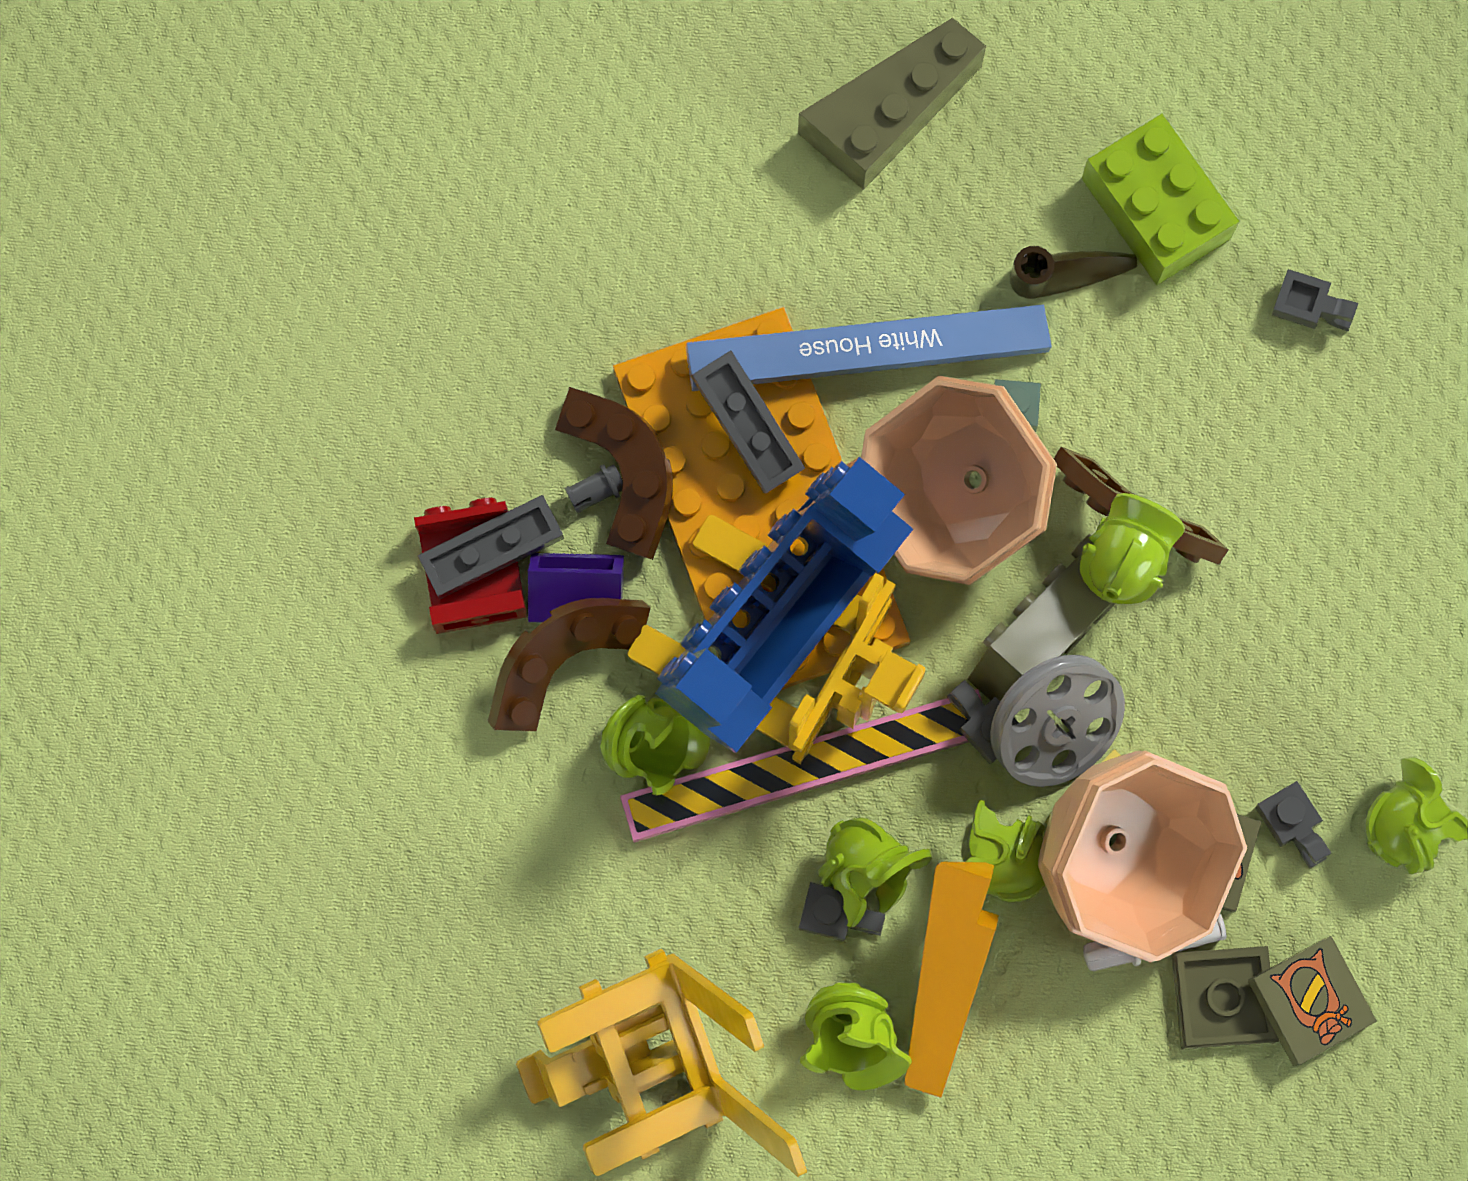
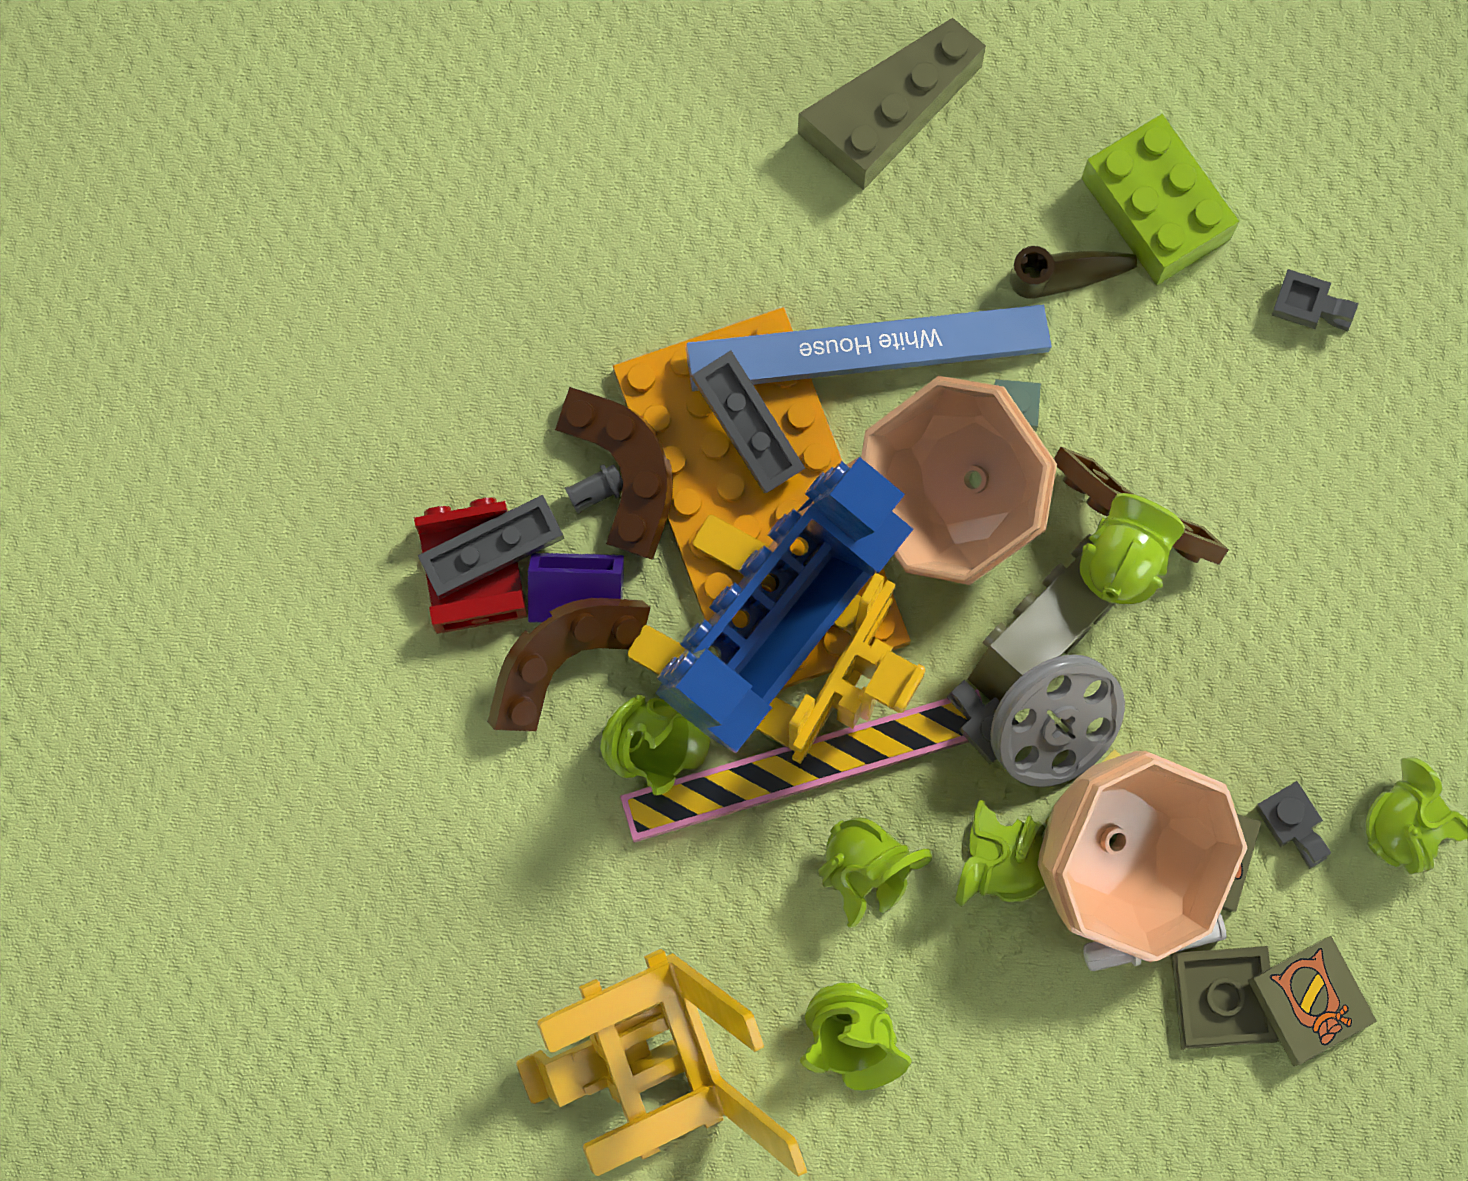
dark grey plate [799,882,885,942] -> none
light orange wedge [905,862,999,1098] -> none

